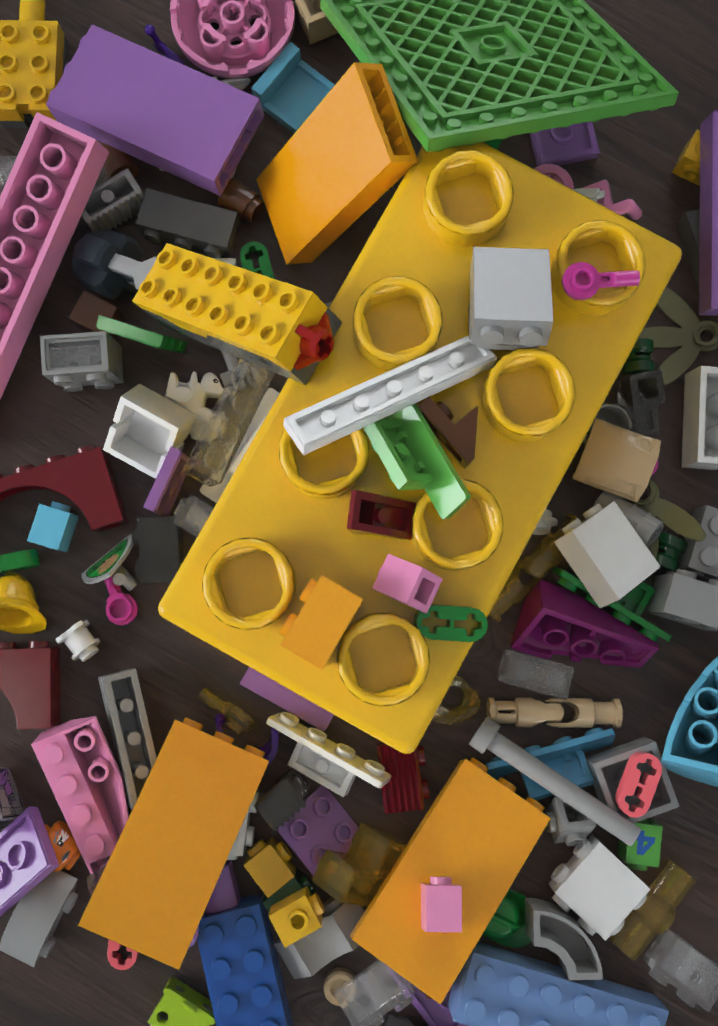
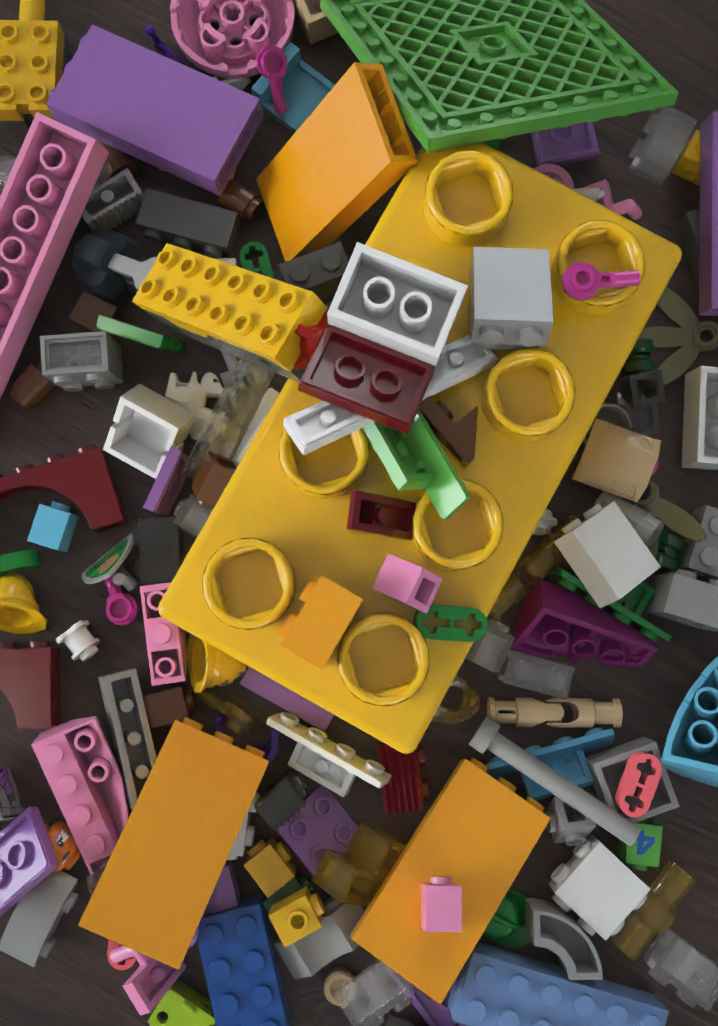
none -> reddish brown brick [9,361,54,409]
none -> bright pink plate [110,946,187,1016]
none -> bright pink slope [140,582,187,686]
none -> reddish brown brick [142,684,197,729]
none -> yellow piece [187,634,246,693]
none -> reddish brown brick [191,451,239,509]
none -> dark pink plate [256,46,288,114]
none -> dark grey brick [279,242,349,304]
none -> dark red tile [298,324,436,434]
none -> white brick [327,242,468,367]
none -> clear brick [465,619,515,674]
none -> clear brick [628,106,698,186]

